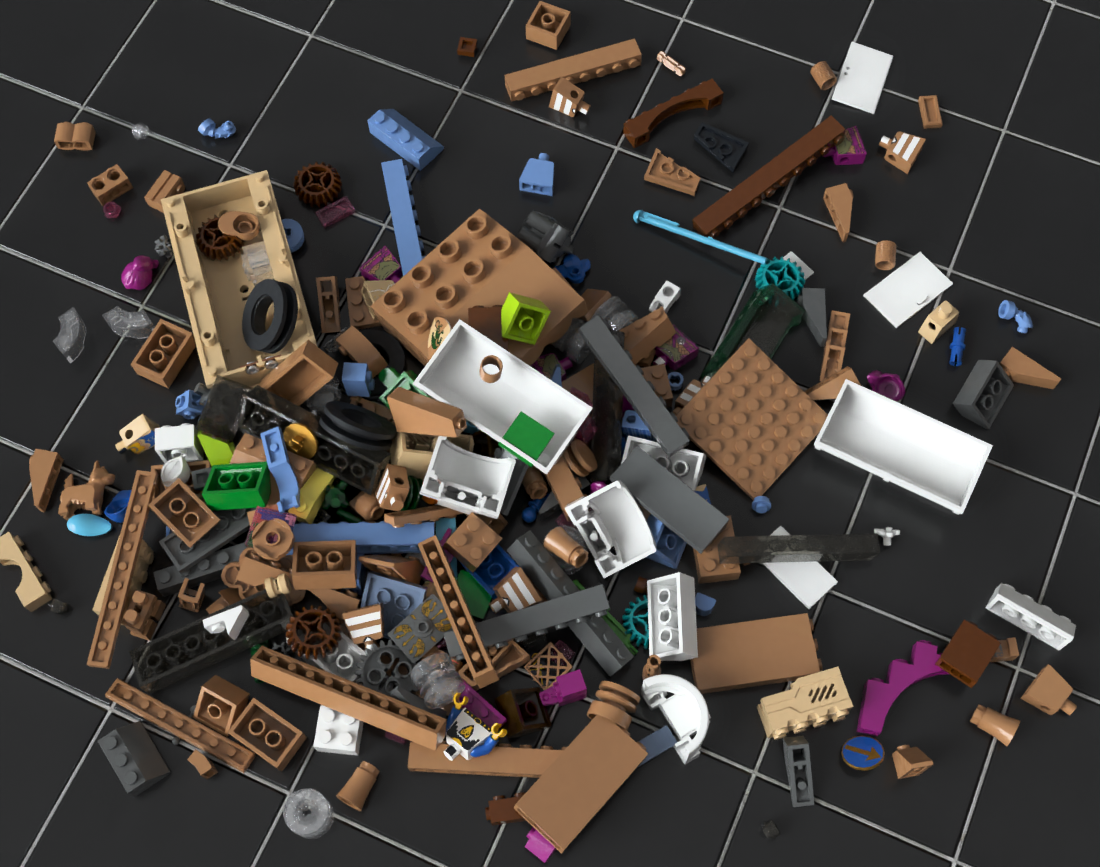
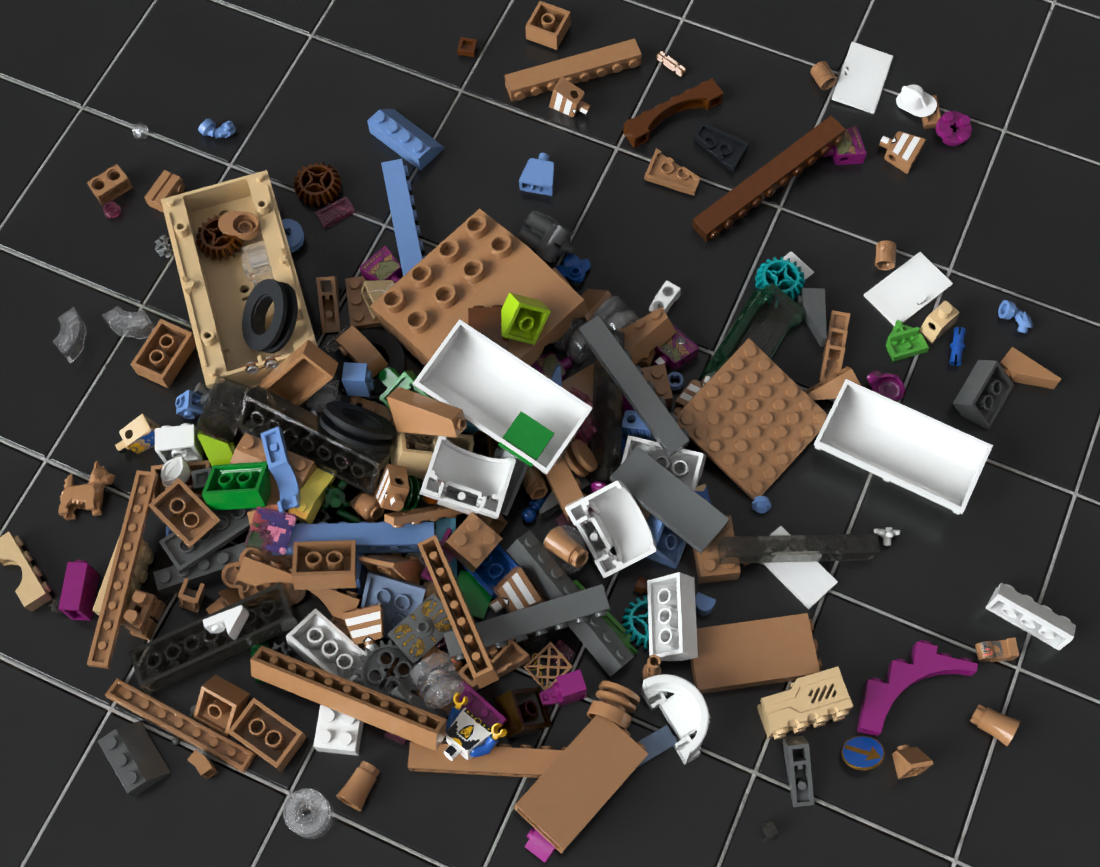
medium nougat slope [29,448,64,513] -> none
medium nougat brick [54,122,96,151] -> none
medium azure arm [67,514,112,536] -> none
blue cap [104,490,132,523] -> none
magenta hair [121,255,159,290] -> none
medium nougat plate [252,518,295,561] -> none
tan wheel [264,573,291,598] -> none
pearl gold piece [283,423,318,459] -> none
reddish brown gear [286,605,342,660] -> none
shield [428,317,452,360] -> none
medium nougat piece [479,355,503,383] -> none
reddish brown brick [485,792,526,826] -> none
medium azure bar [633,210,767,265] -> none
medium nougat slope [823,183,853,242] -> none
reddish brown brick [935,619,1001,688] -> none
medium nougat torso [1021,664,1077,716] -> none
none -> magenta brick [58,560,100,621]
none -> bright green slope [886,320,929,362]
none -> white piece [896,84,937,117]
none -> magenta plate [936,111,972,147]

